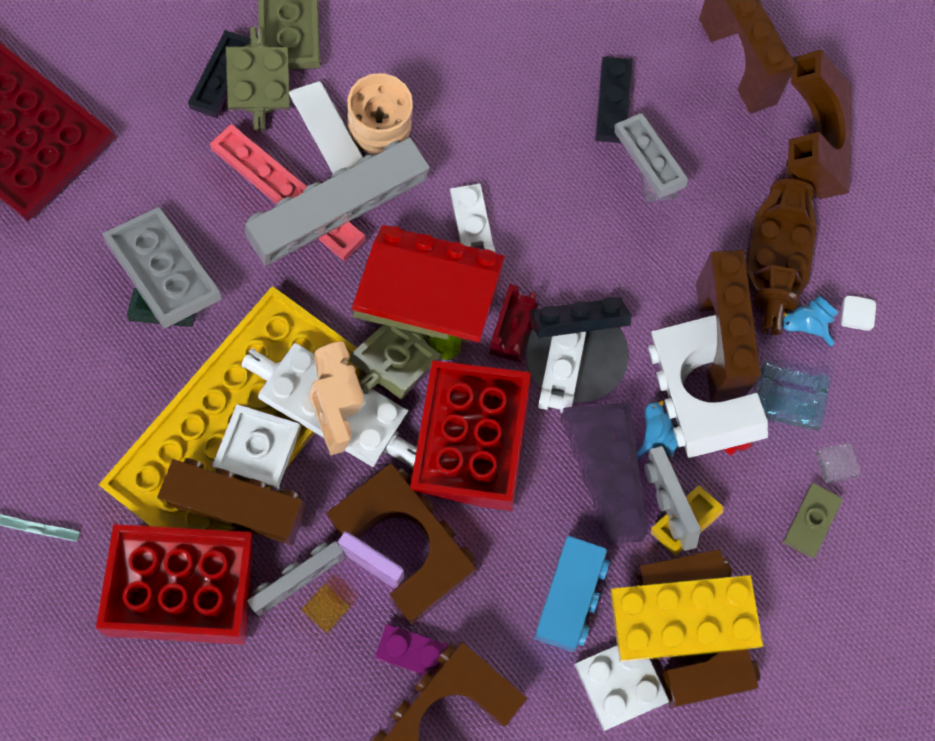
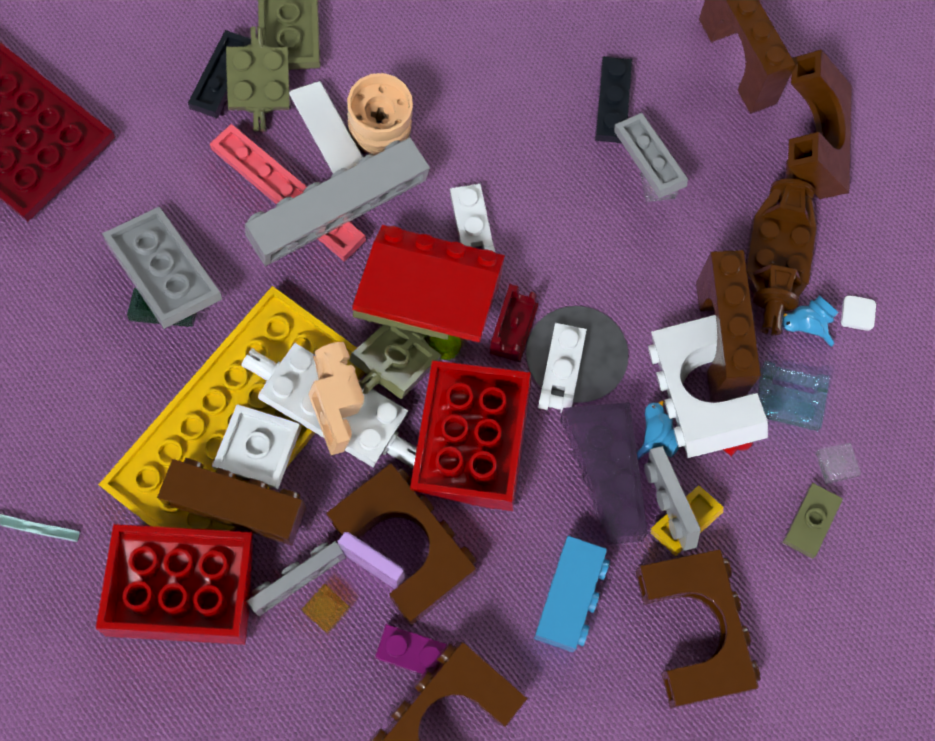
black plate [529,297,632,338] -> none
white plate [574,646,669,731] -> none
yellow plate [610,575,763,662] -> none

